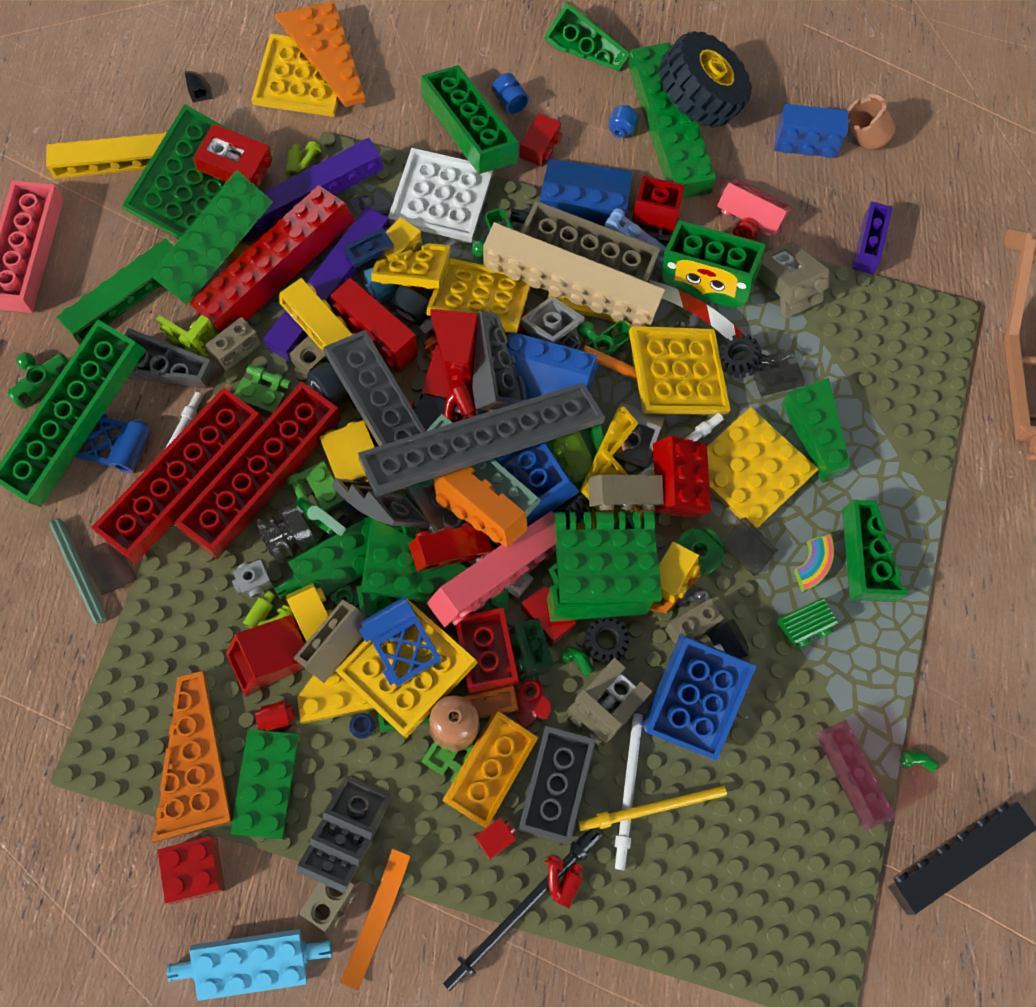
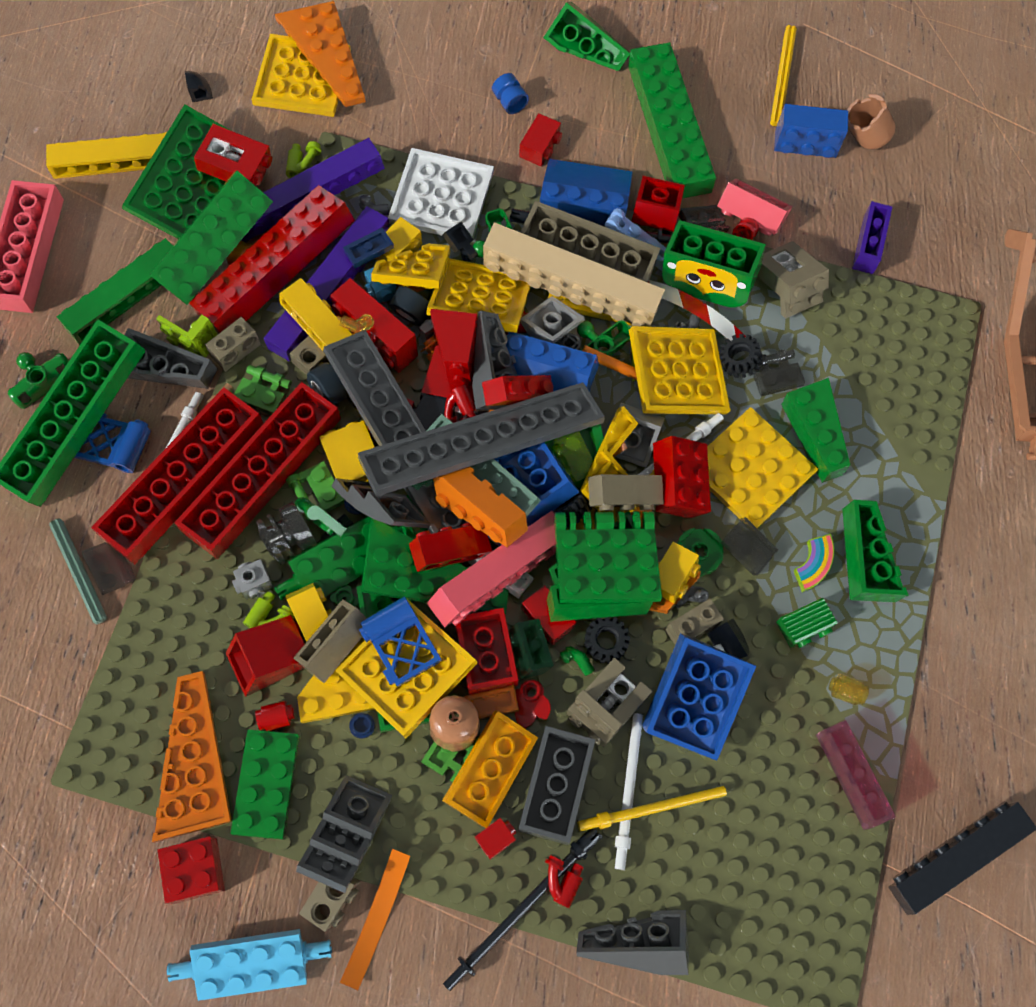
green brick [421,65,519,174] -> none
blue head [608,105,638,138] -> none
black wheel [659,31,752,128] -> none
green arm [899,749,939,773] -> none
none -> clear yellow arm [340,314,374,333]
none -> black plate [442,222,478,262]
none -> red brick [482,375,553,406]
none -> dark grey wedge [576,910,689,975]
none -> clear smoke plate [678,205,730,233]
none -> yellow axle [770,25,797,127]
none -> clear yellow brick [829,673,869,705]

